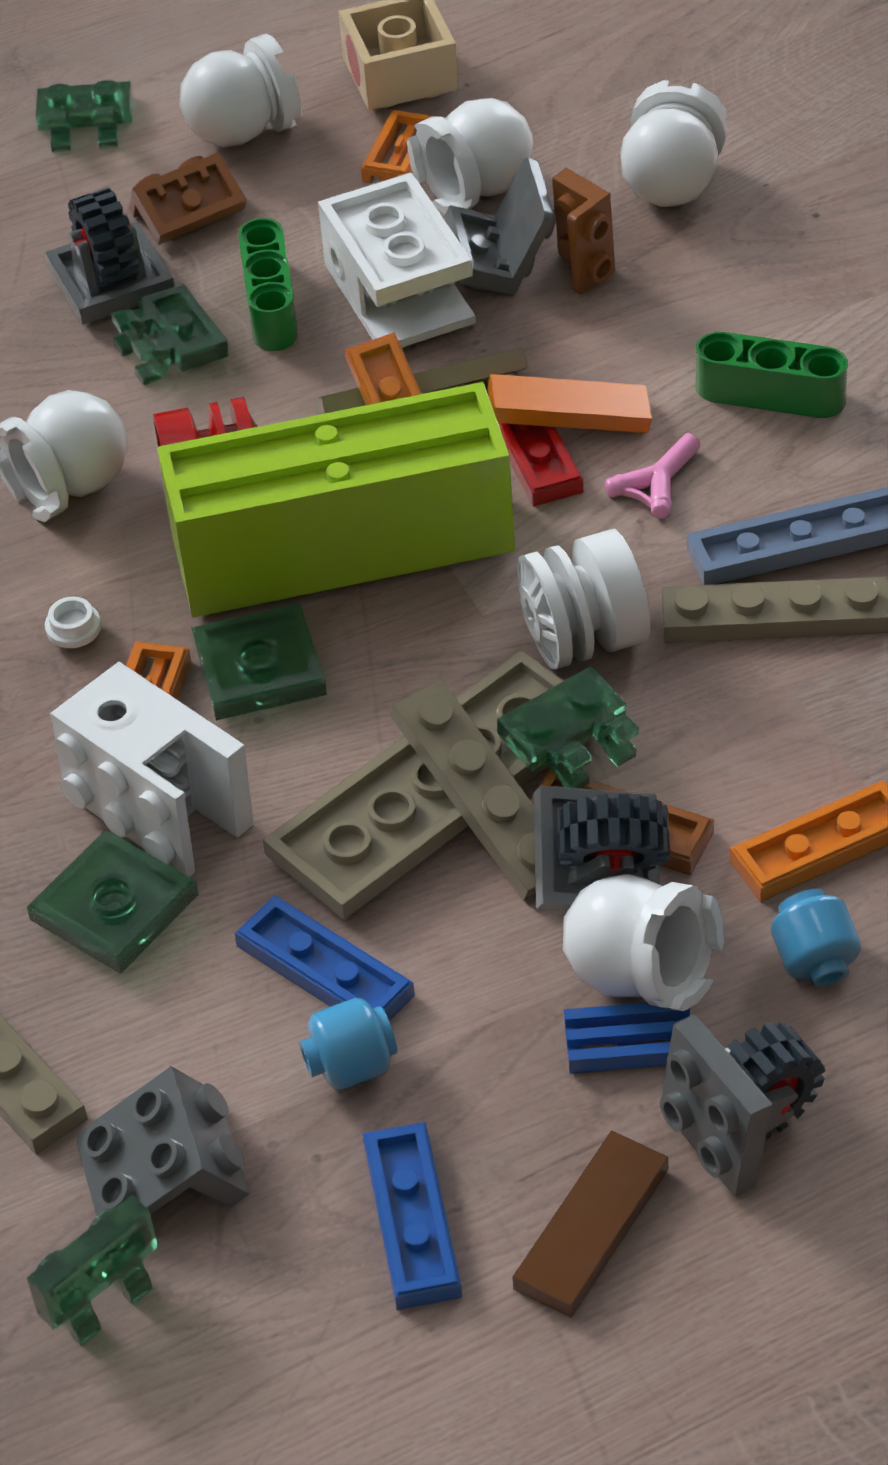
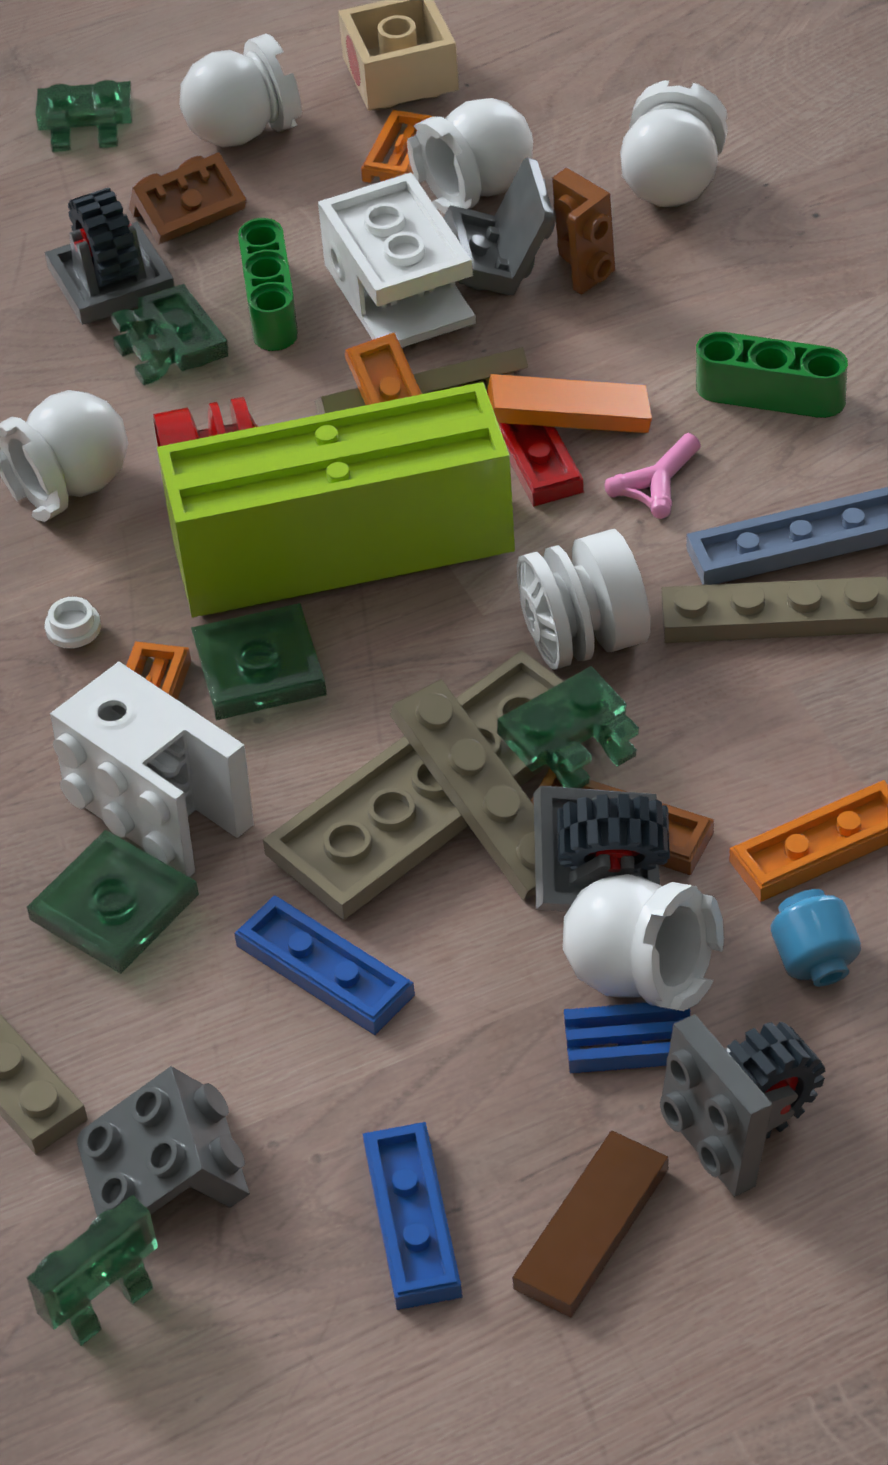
dark azure head [299,998,398,1091] -> none

